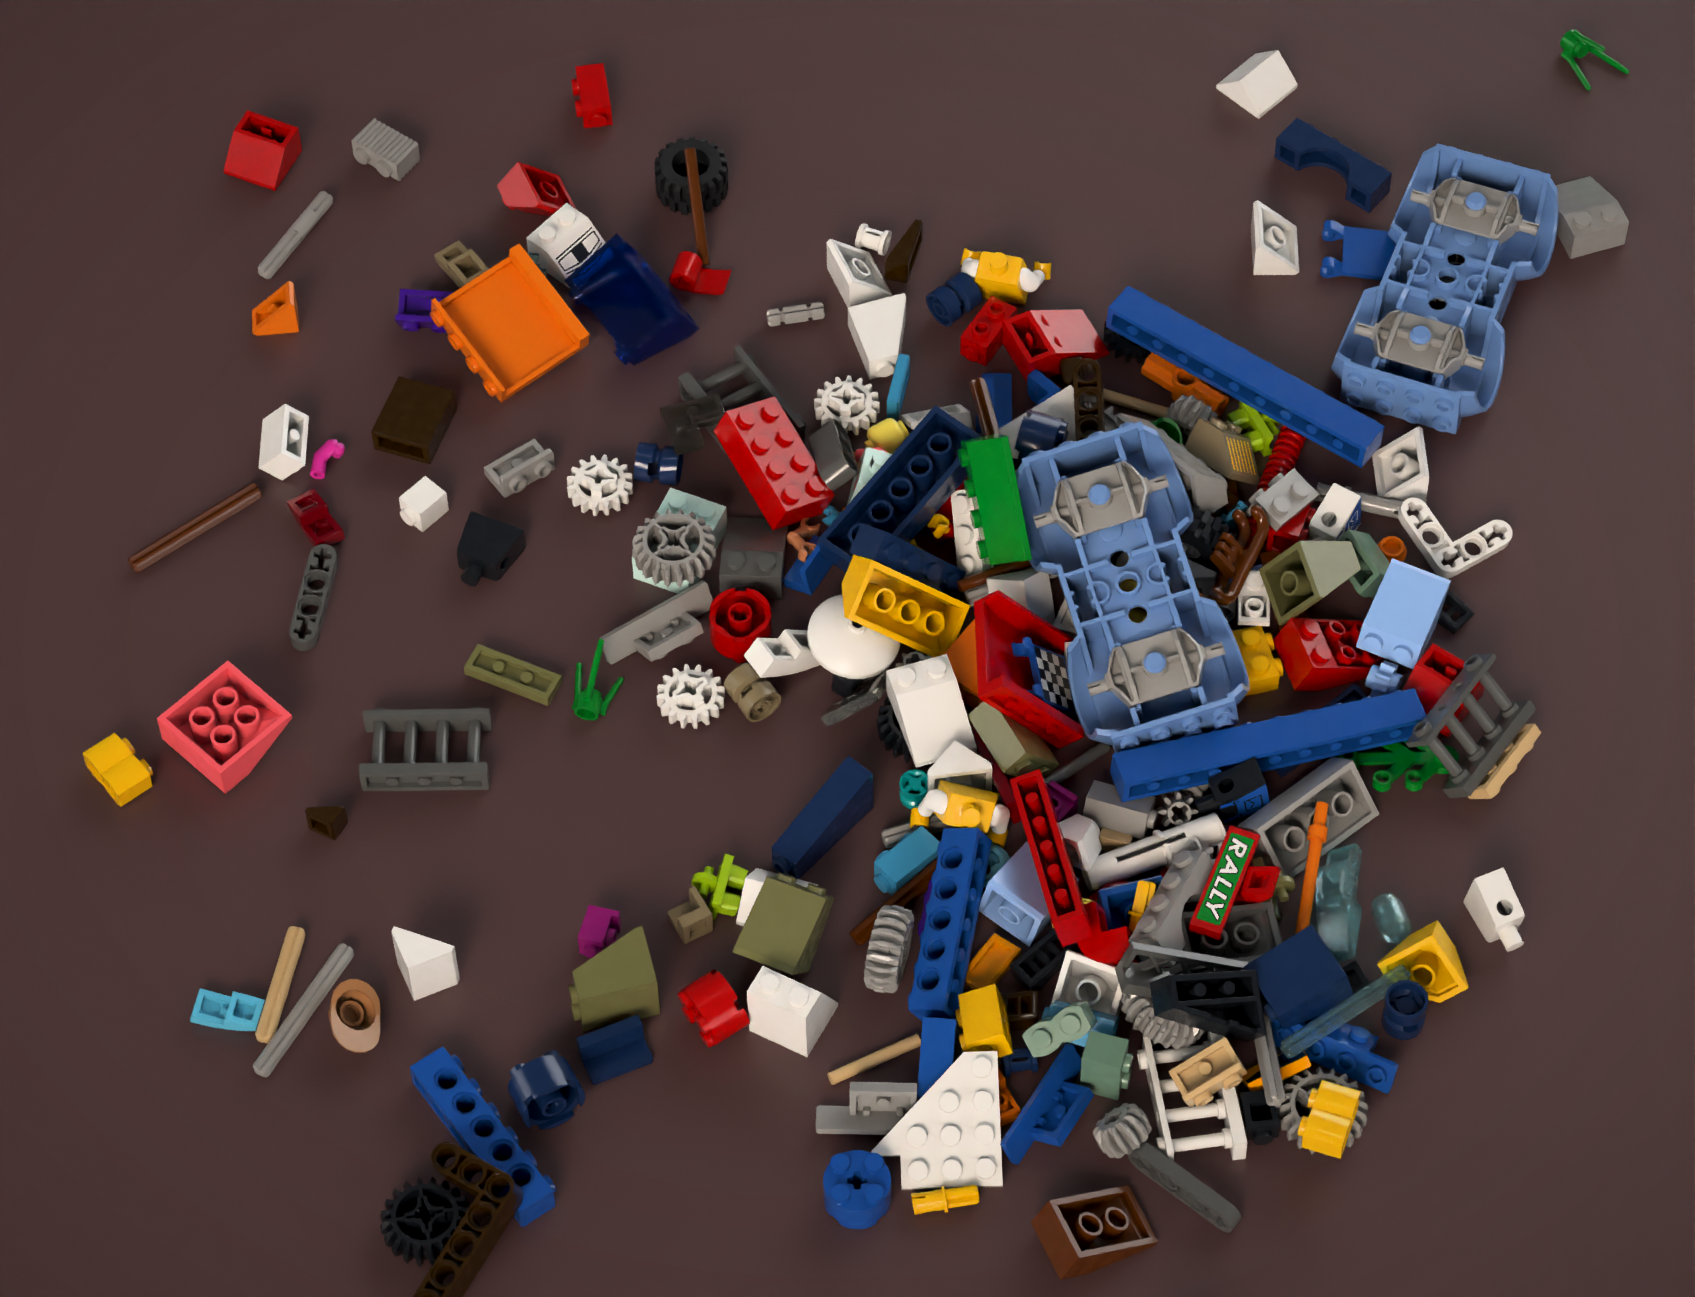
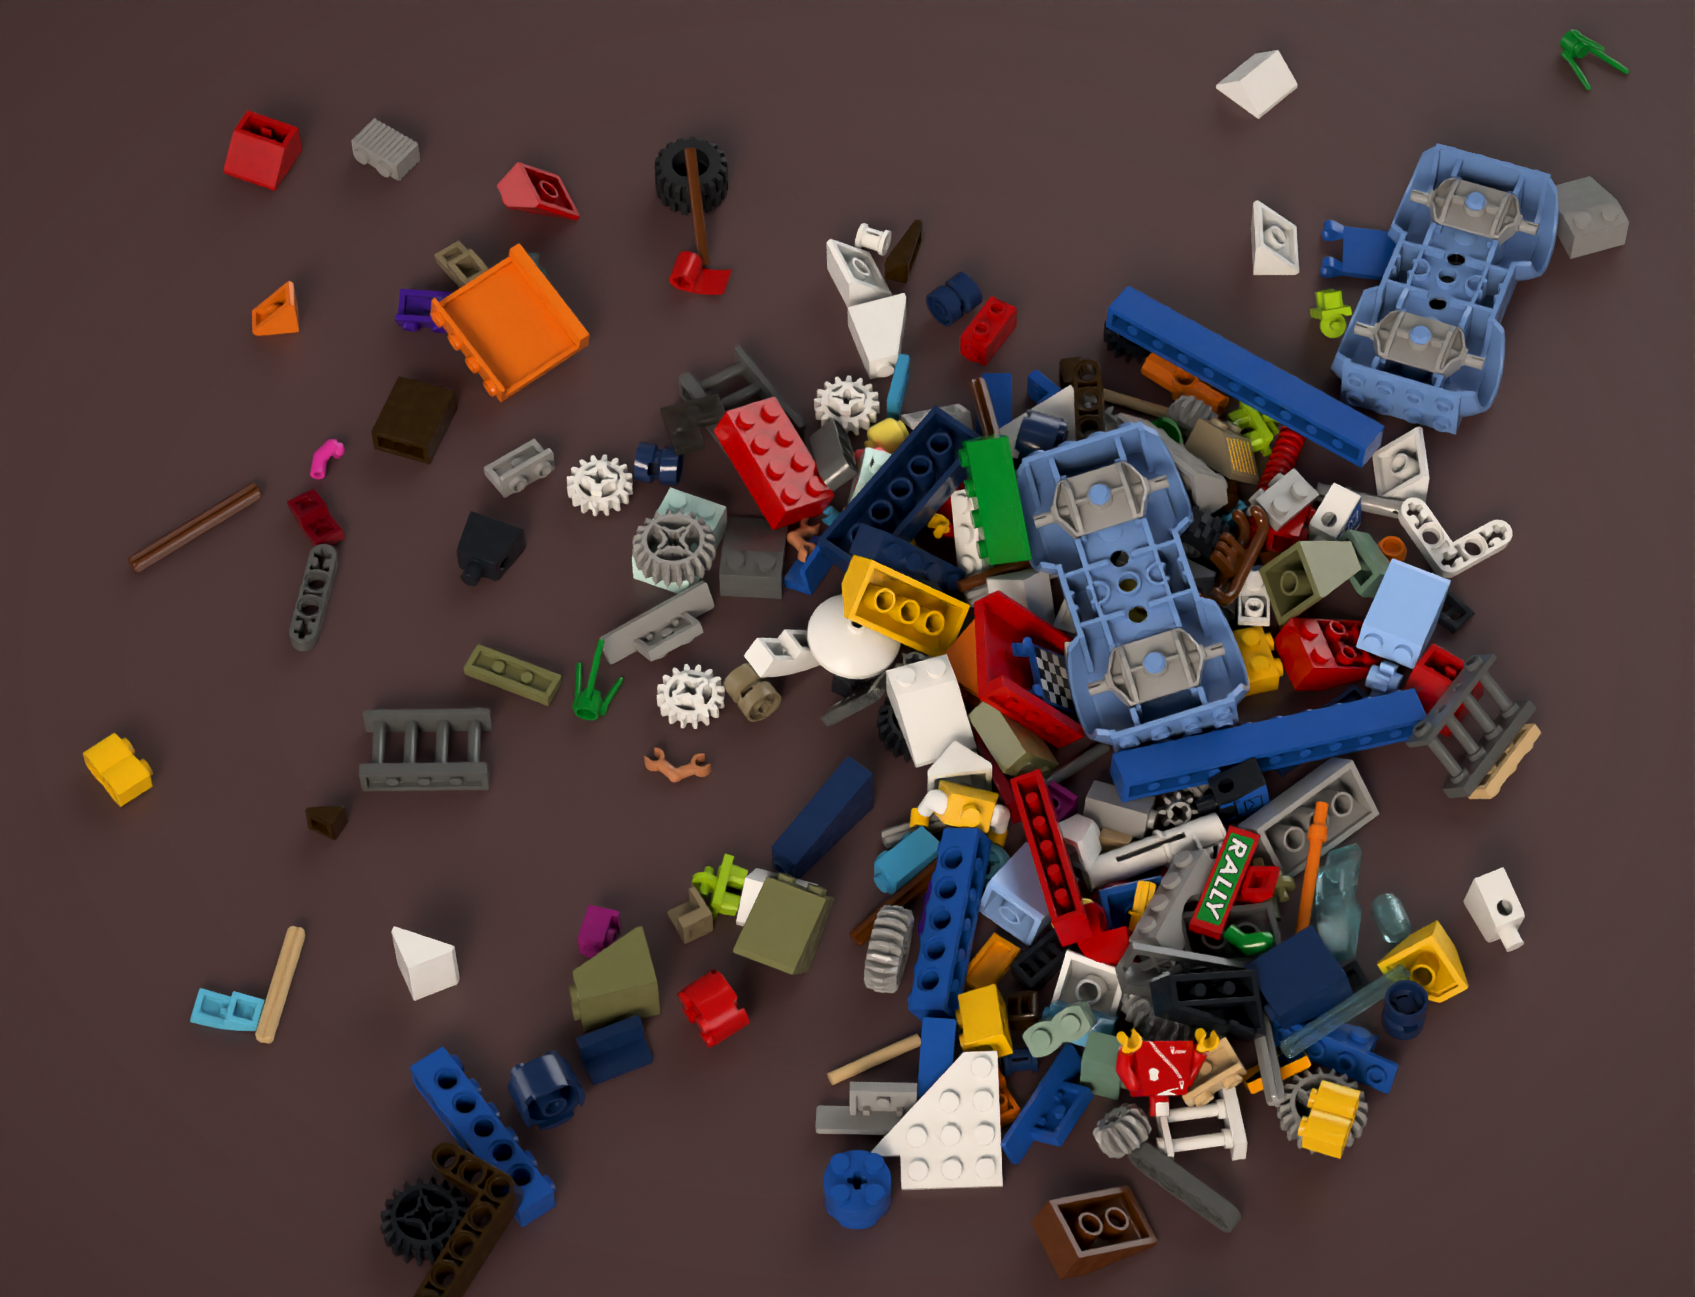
coral slope [157,660,292,794] -> none
light grey axle [253,943,354,1078] -> none
light grey axle [258,191,333,279] -> none
white brick [258,404,309,481] -> none
medium nougat piece [328,979,380,1053] -> none
white brick [399,476,449,532] -> none
white slope [526,203,612,290] -> none
clear blue windscreen [564,233,700,366] -> none
red brick [571,63,613,129] -> none
red brick [709,588,772,663] -> none
white slope [747,966,838,1057] -> none
light grey axle [766,302,825,327] -> none
teal wheel [899,769,927,809] -> none
yellow axle [911,1185,980,1215] -> none
yellow torso [960,248,1051,305] -> none
red slope [1002,309,1109,382] -> none
black brick [1239,1090,1280,1145] -> none
dark blue arch [1274,118,1392,213] -> none
green plant [1335,741,1459,792] -> none
none -> nougat arm [644,747,711,783]
none -> red torso [1115,1028,1219,1117]
none -> green arm [1223,924,1275,955]
none -> lime hips [1310,289,1352,338]

